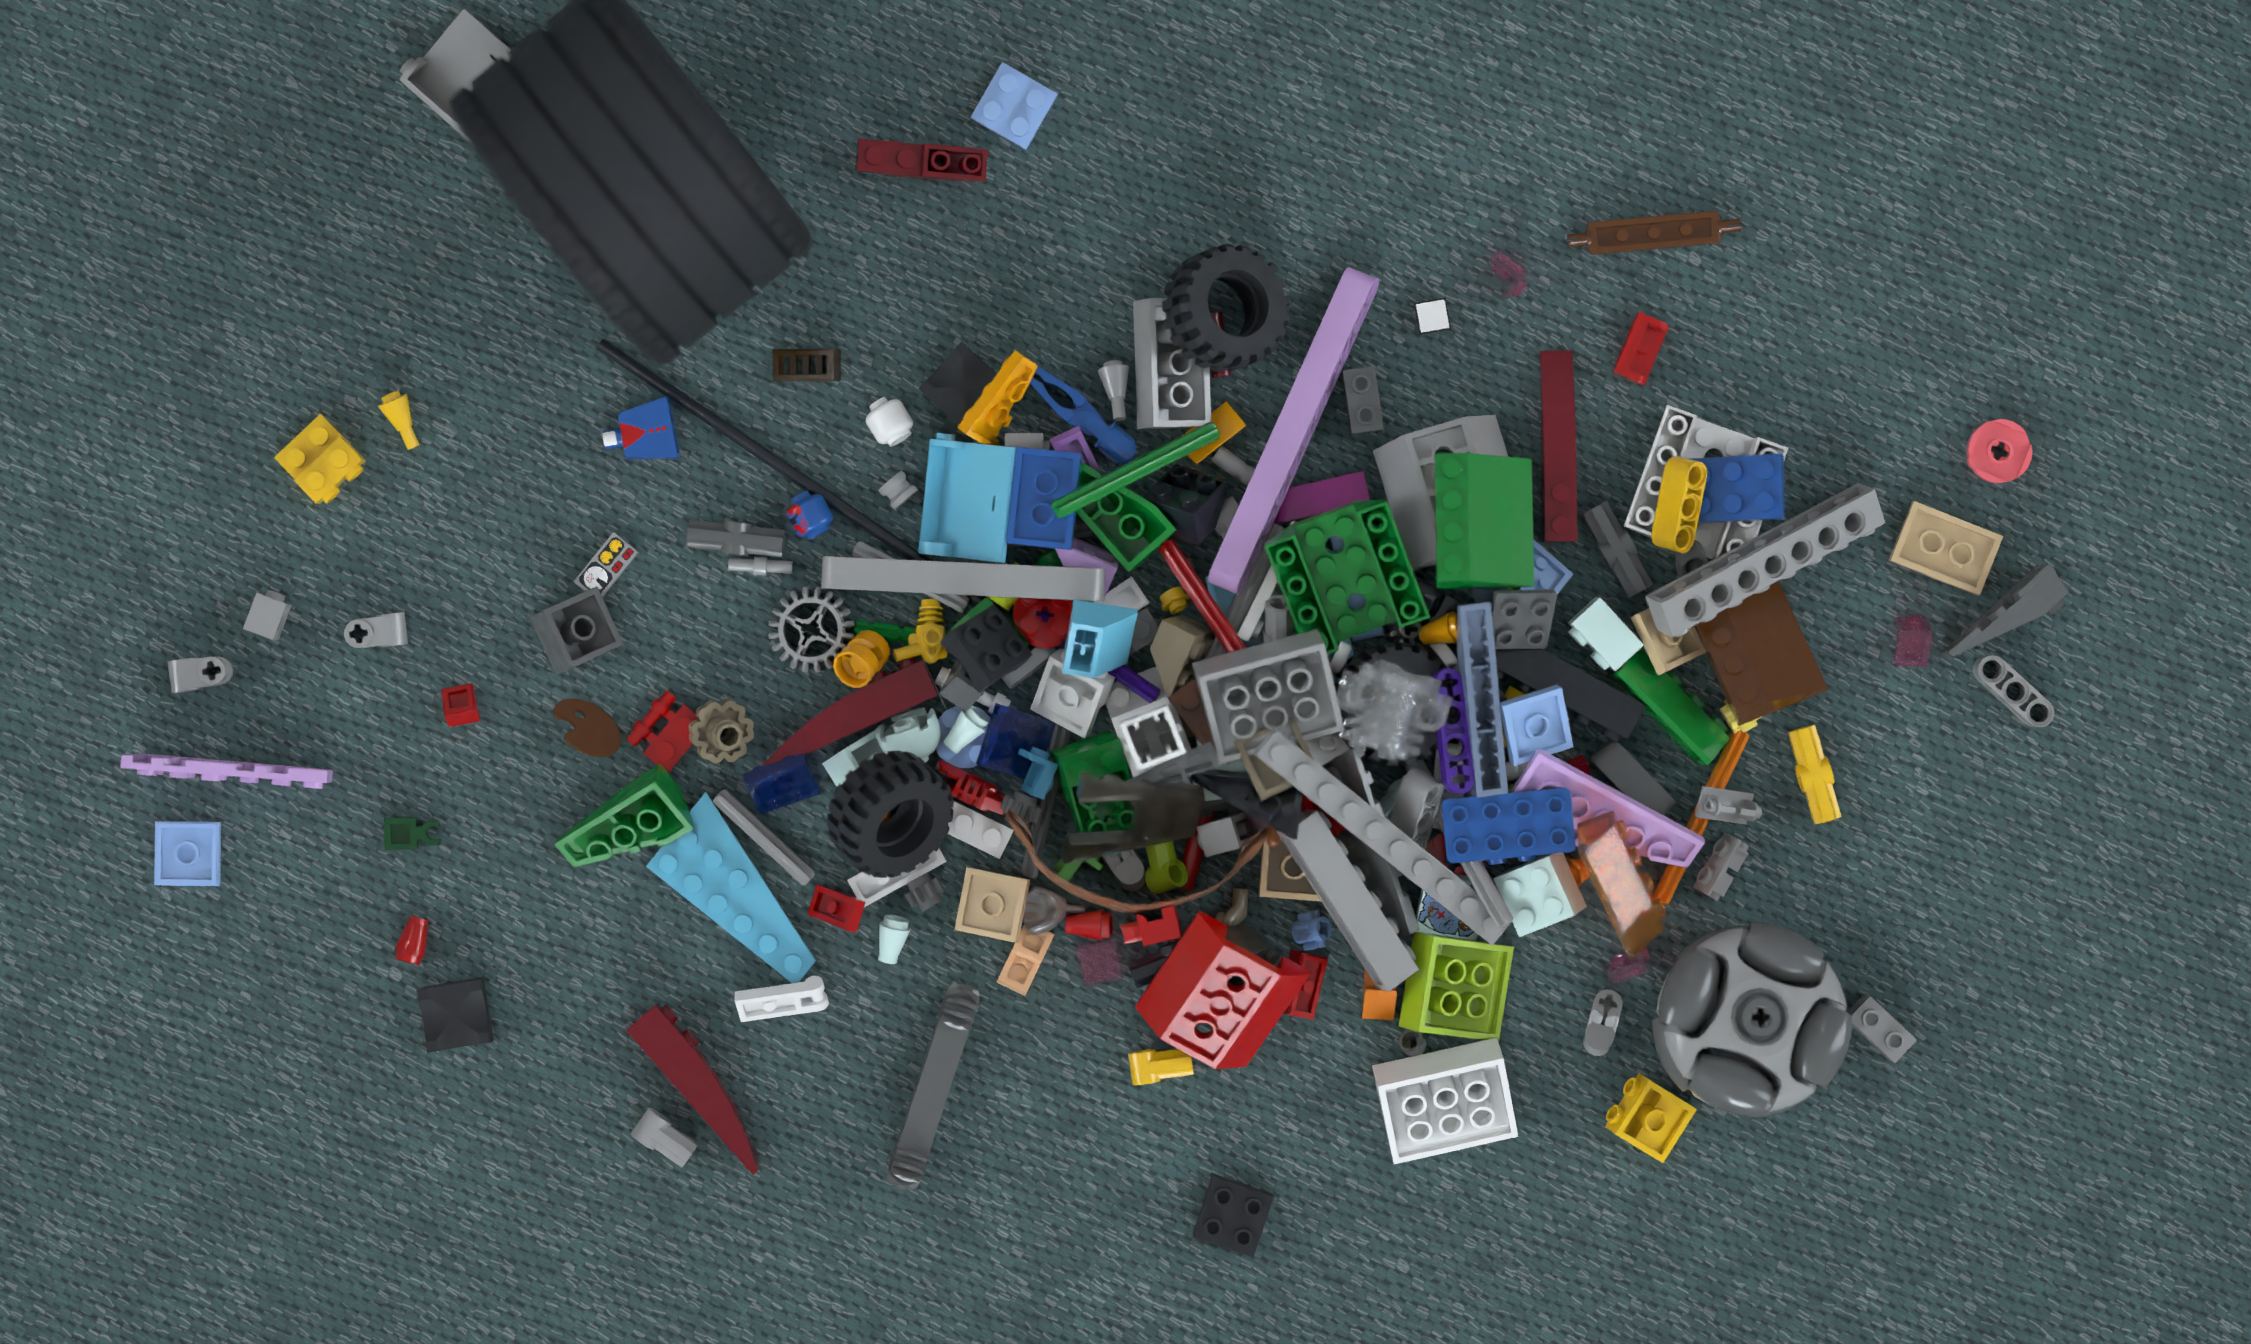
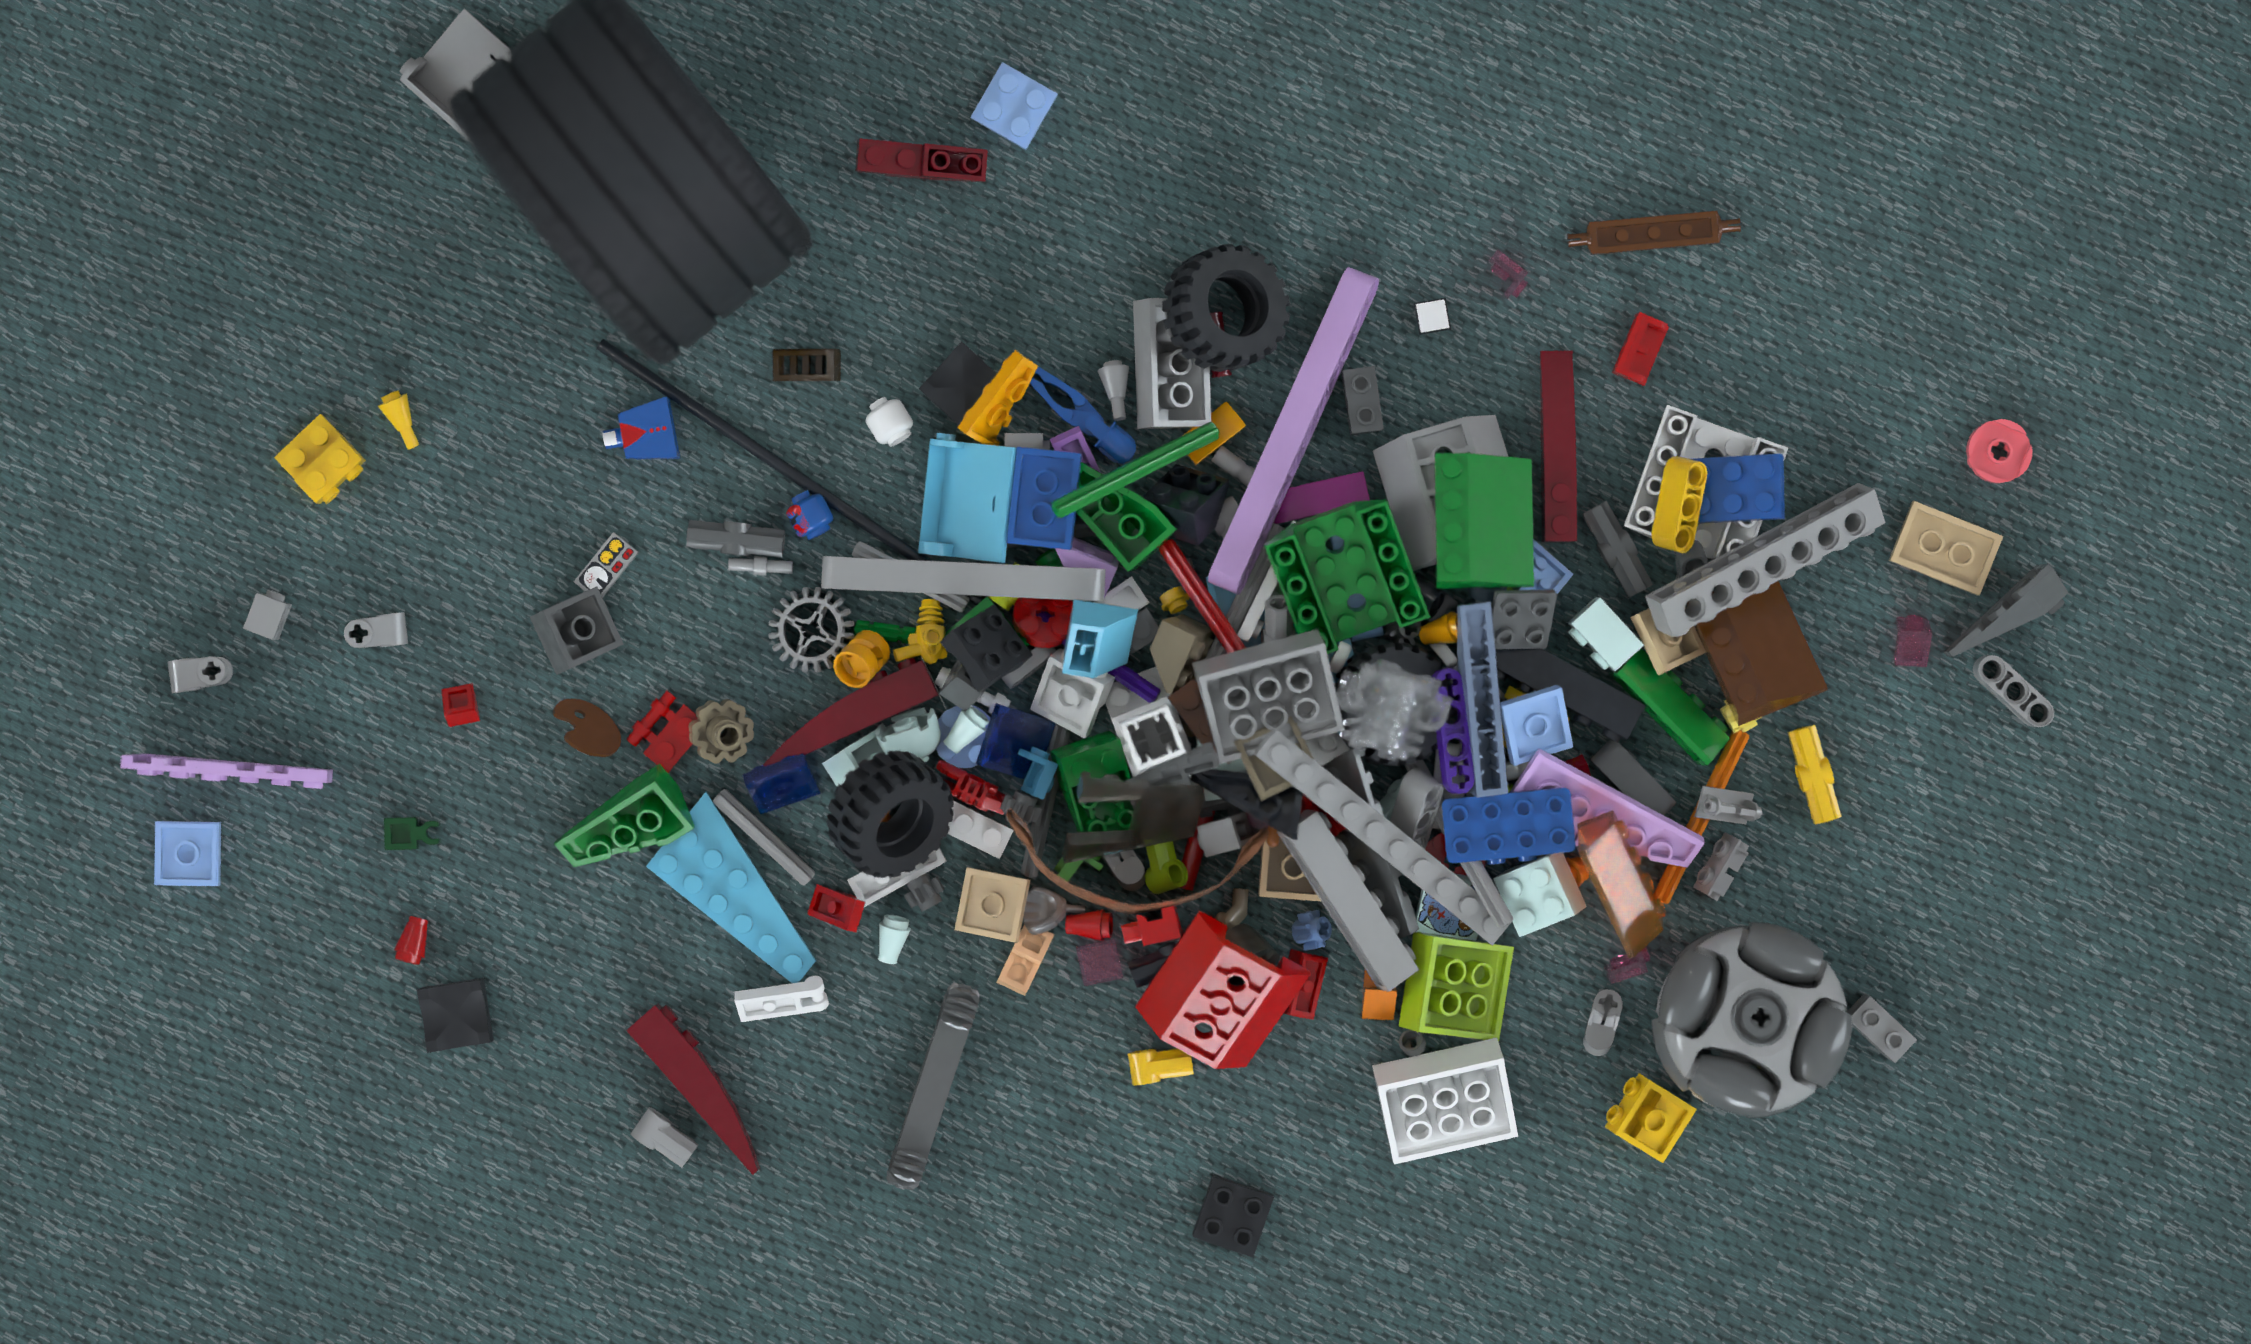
light grey wheel [878,471,918,510] -> none

